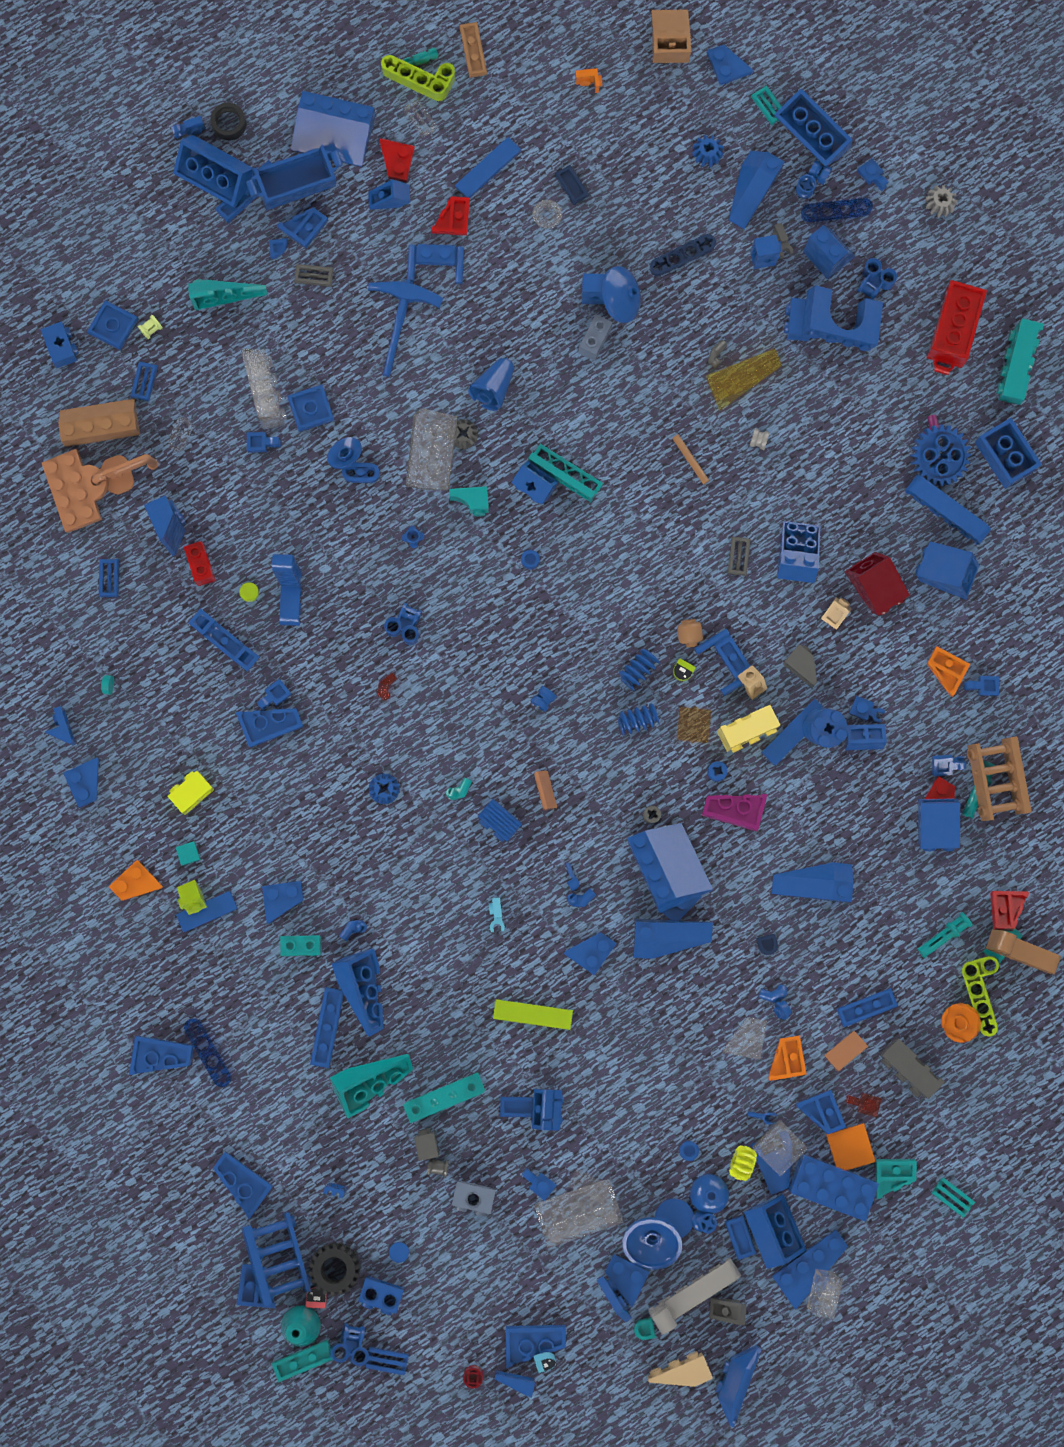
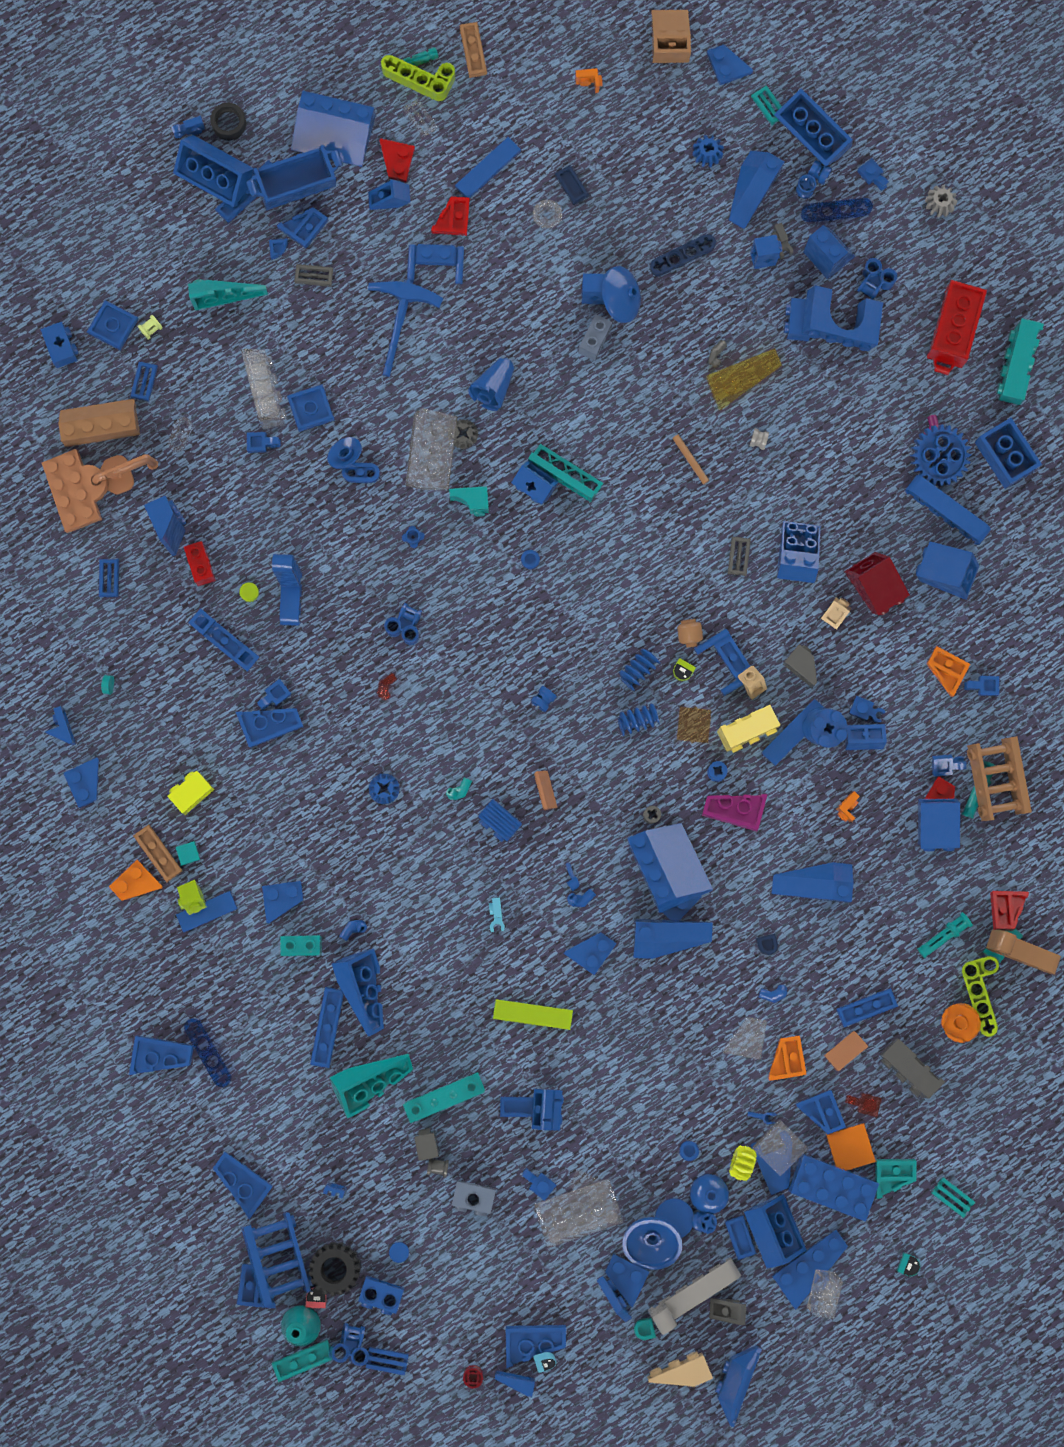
blue plate [774,1001,791,1020] -> none
none -> medium nougat tile [133,824,183,882]
none -> orange bracket [836,791,860,822]
none -> tile [897,1252,920,1276]

